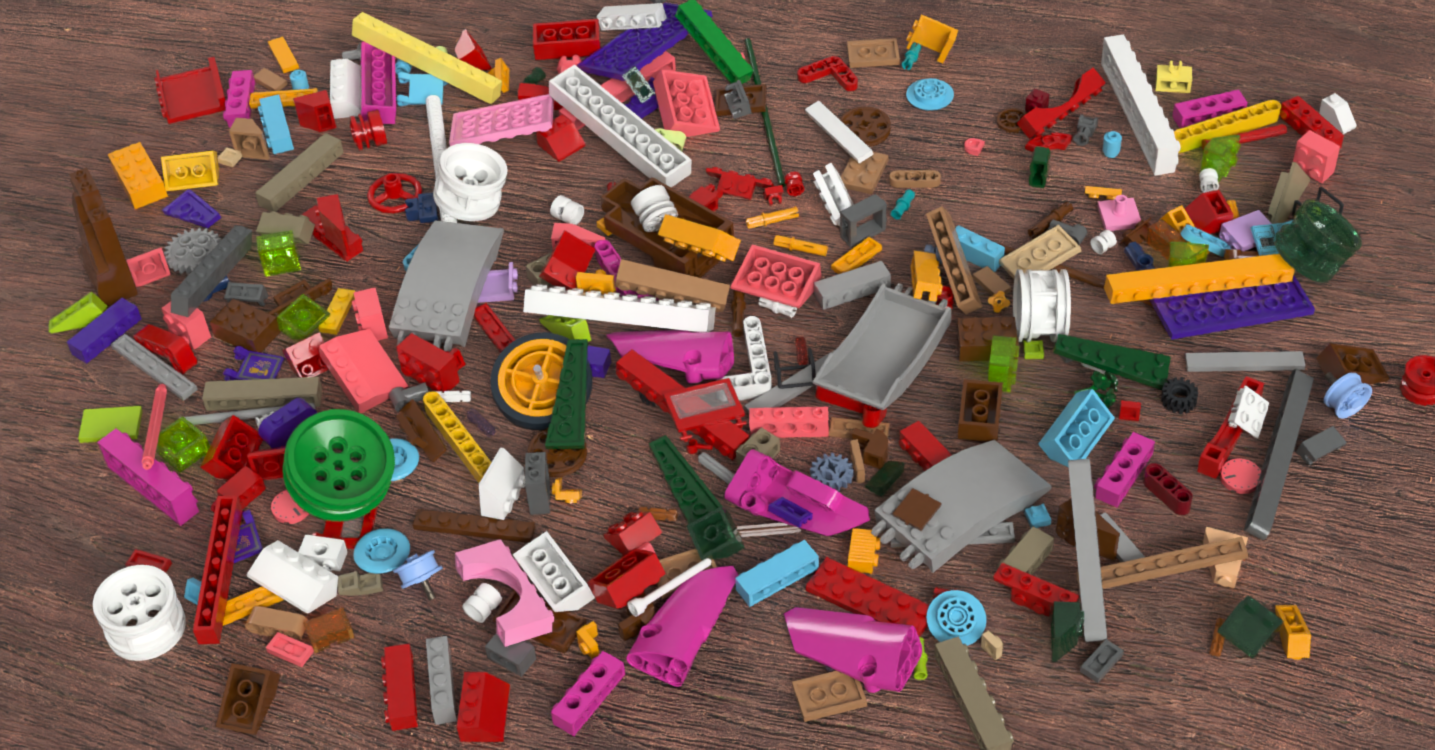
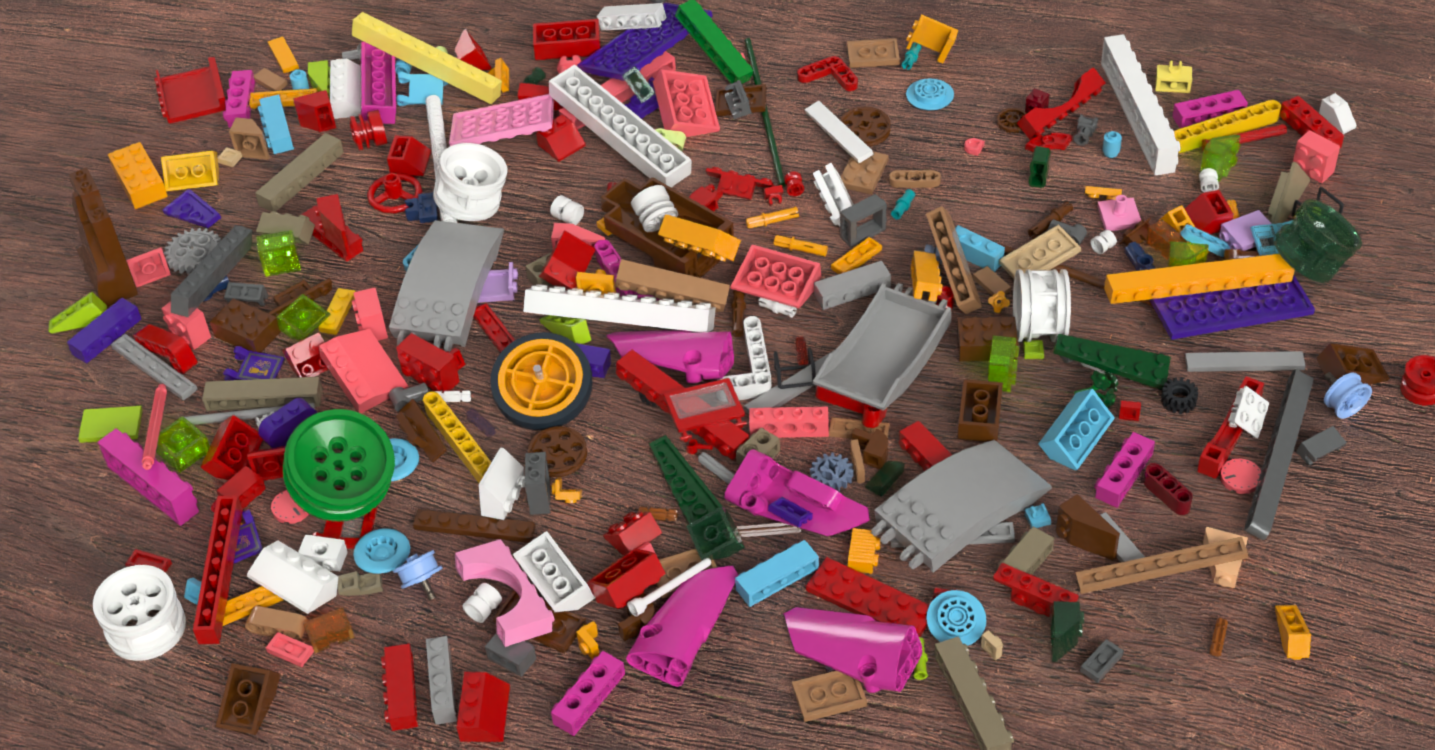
dark green wing [545,339,588,449] -> none
reddish brown piece [892,488,942,531] -> none
light grey beam [1068,458,1107,642] -> none
clear green slope [1217,595,1284,659] -> none
none -> lime slope [308,60,331,100]
none -> red slope [387,135,432,176]

